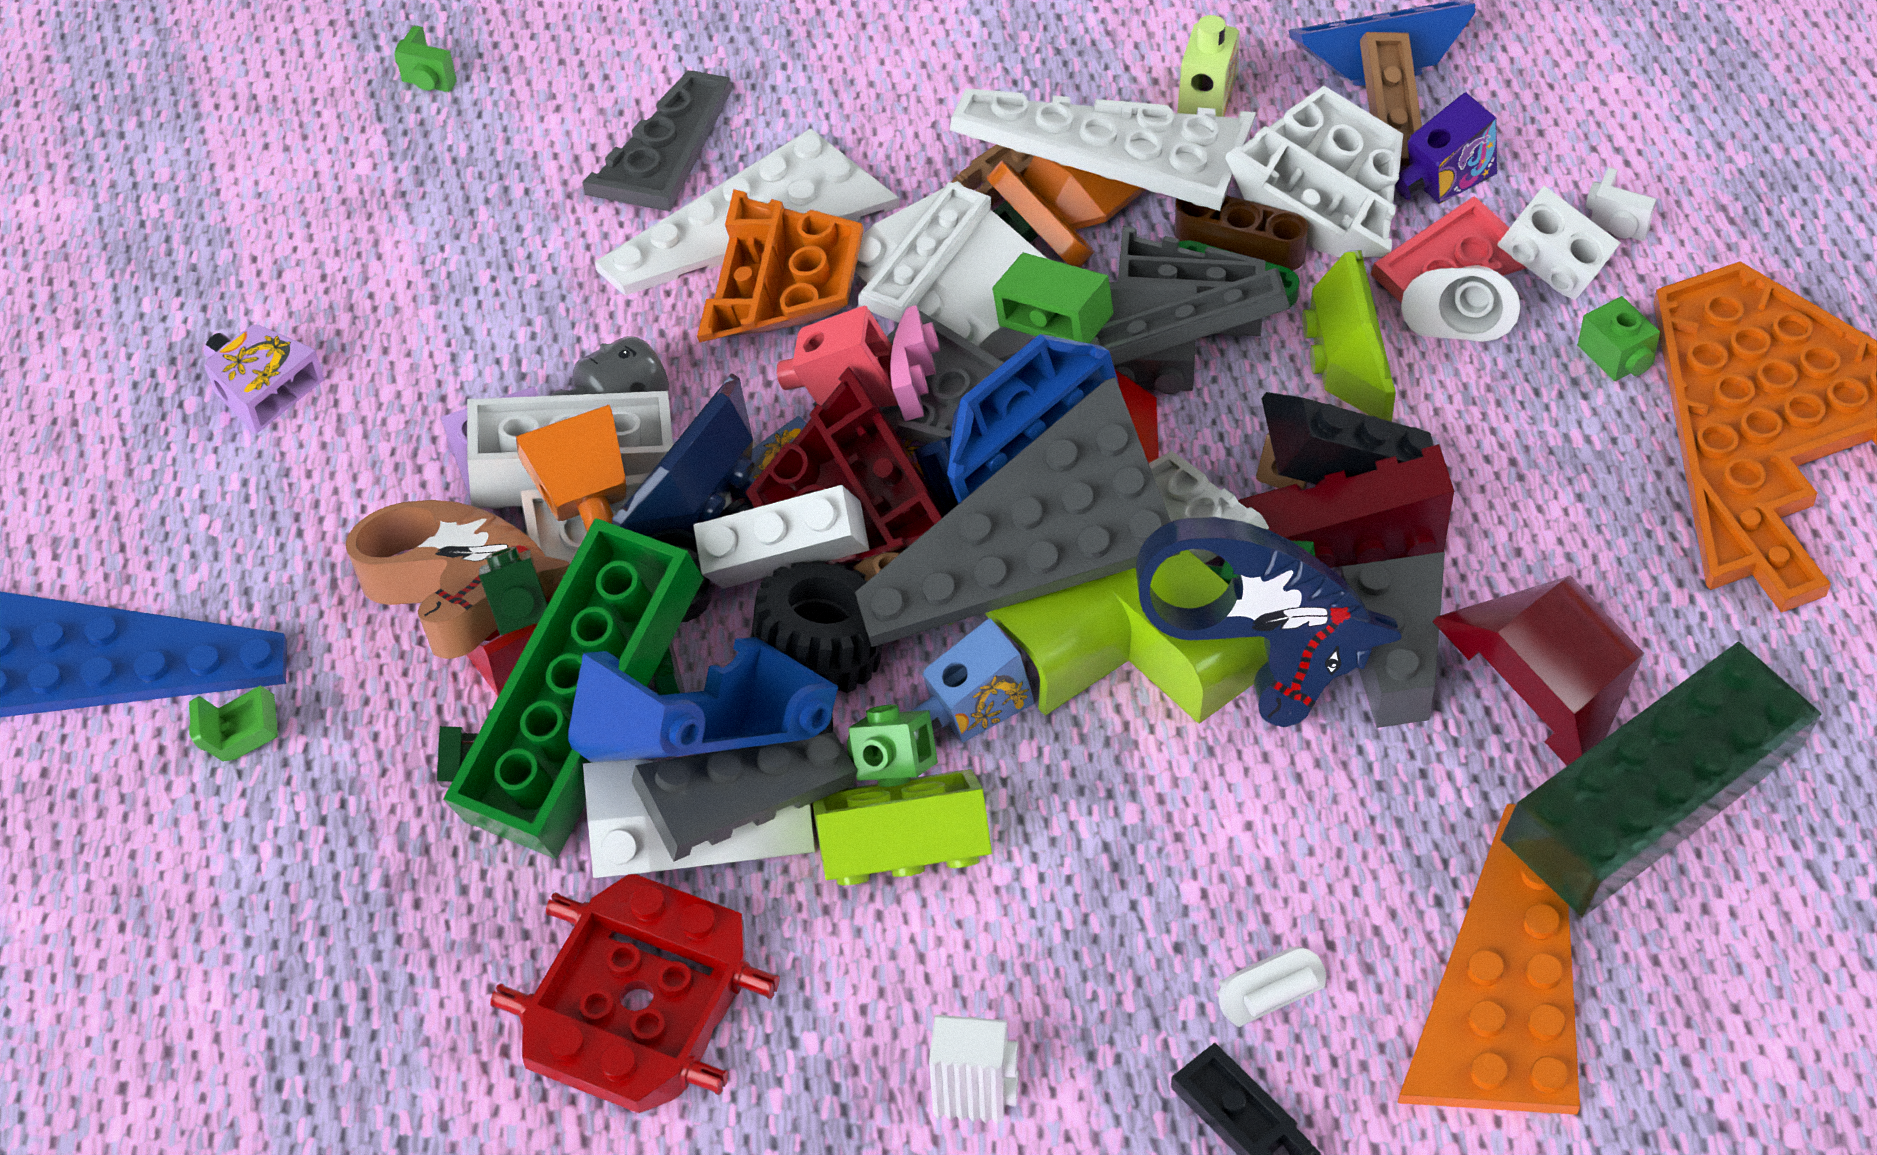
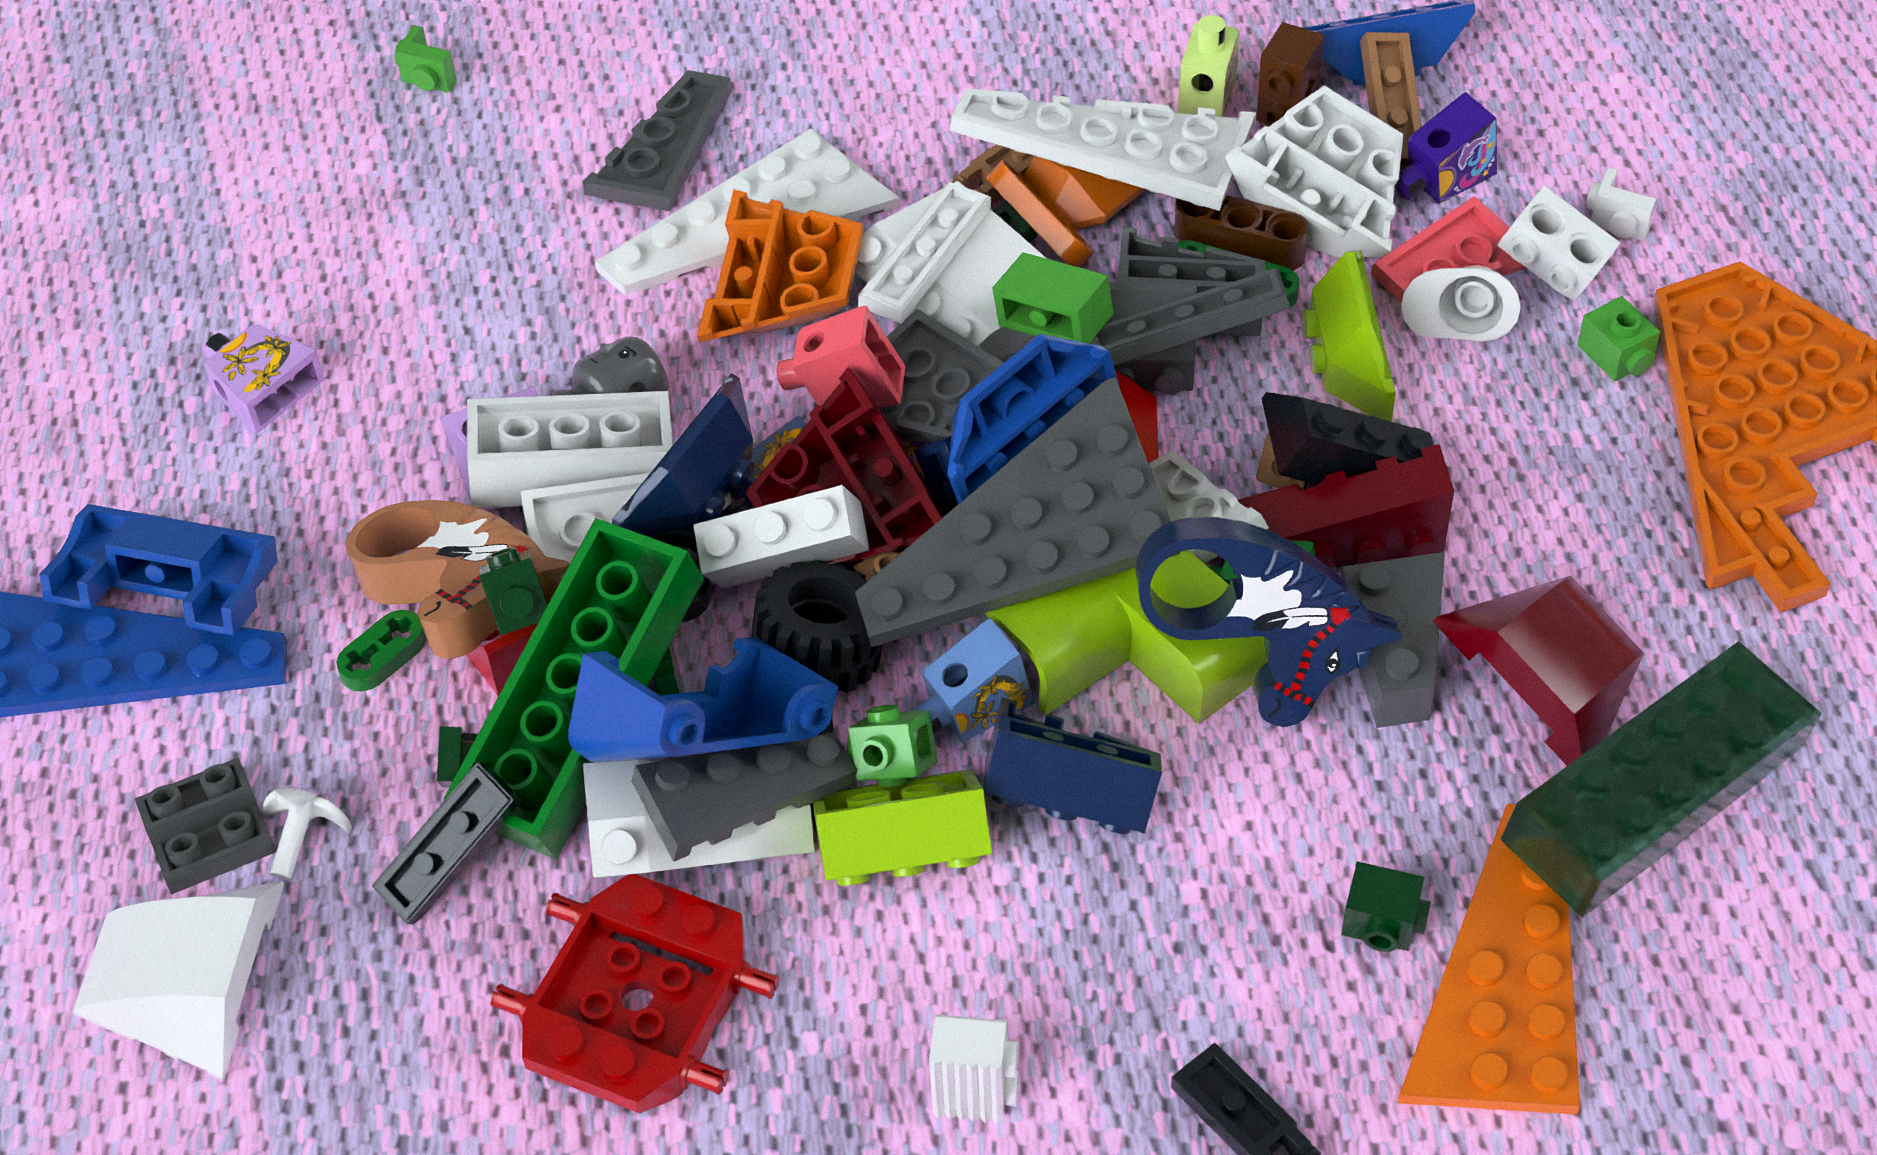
bright green bracket [189,685,278,762] -> none
orange torso [516,405,626,532] -> none
bright pink slope [890,305,940,421] -> none
white piece [1216,946,1326,1027] -> none
none -> blue bracket [39,504,278,635]
none -> white wedge [73,881,284,1080]
none -> dark grey slope [134,757,276,895]
none -> white plant [262,787,352,880]
none -> green beam [336,610,426,692]
none -> tile [372,762,522,924]
none -> dark blue wedge [983,697,1162,834]
none -> reddish brown brick [1256,22,1325,127]
none -> dark green brick [1341,861,1431,952]

